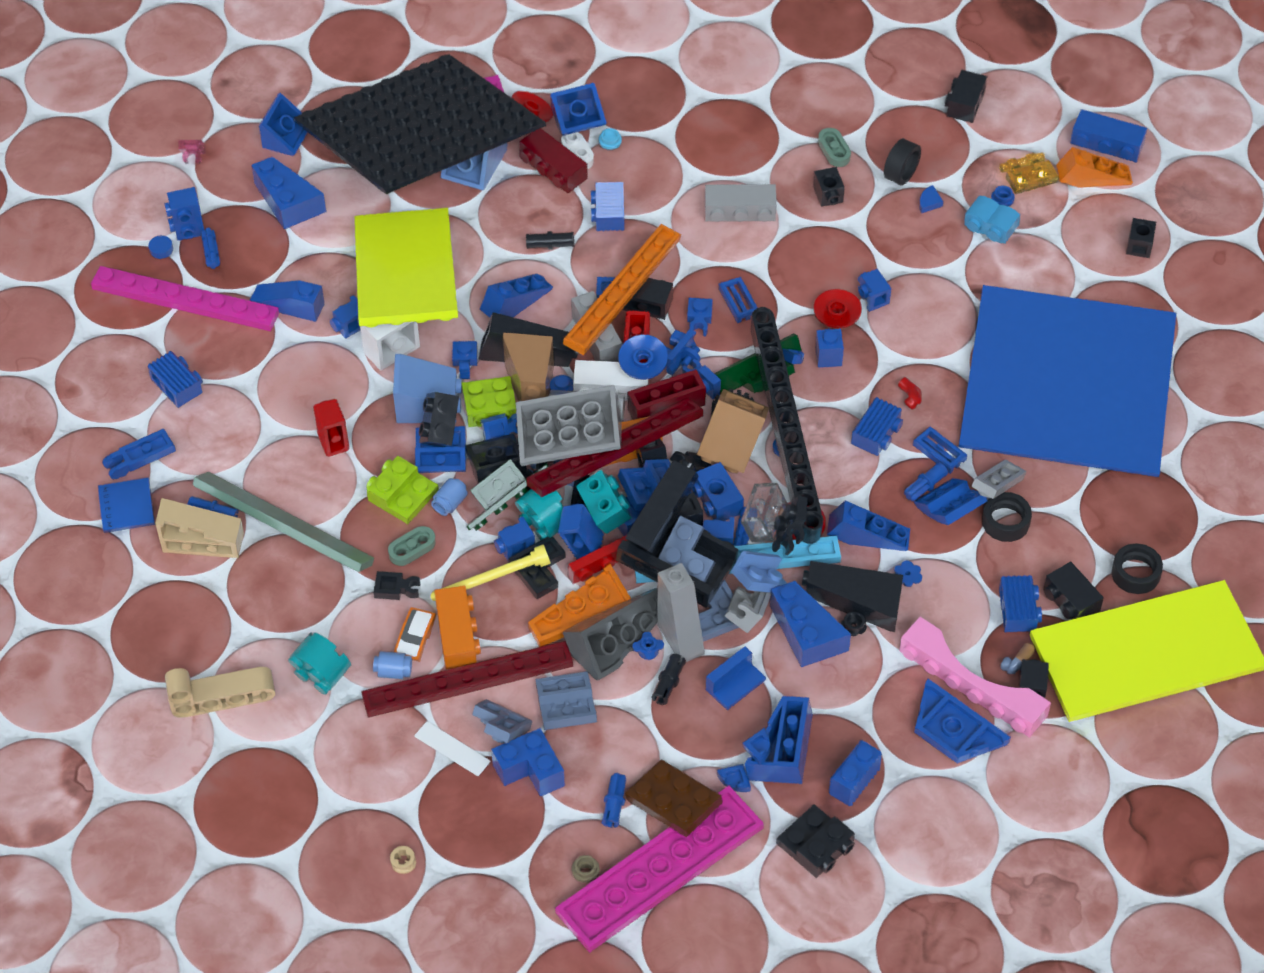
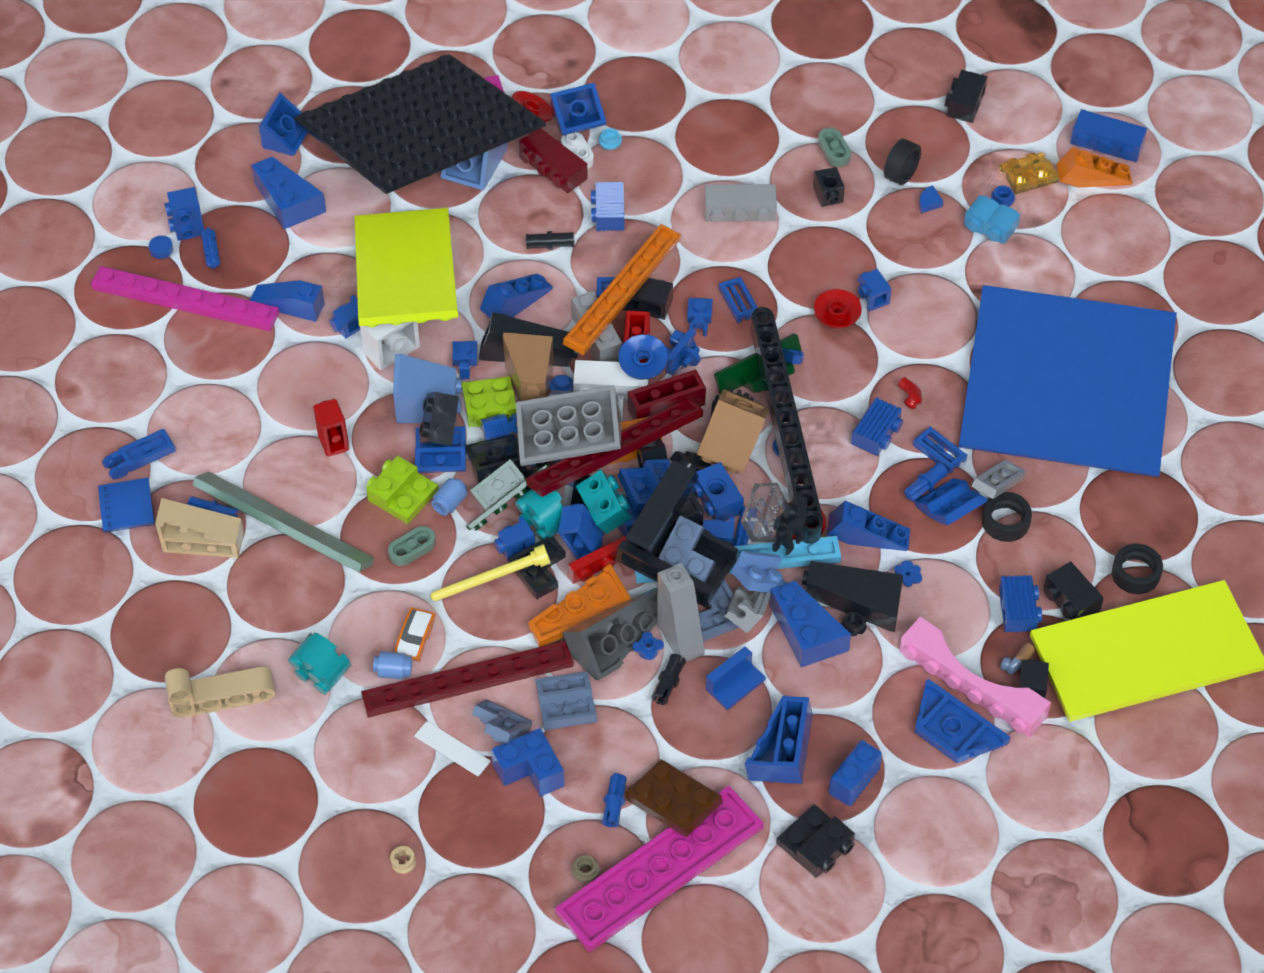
blue brick [148,351,203,408] -> none
clear pink tile [179,140,205,164] -> none
black plate [373,571,421,600] -> none
orange brick [434,586,481,669] -> none
blue plate [682,359,721,400] -> none
blue tile [717,764,751,792] -> none
blue tile [743,728,771,765] -> none
blue brick [815,329,844,368] -> none
black brick [1126,218,1156,258] -> none

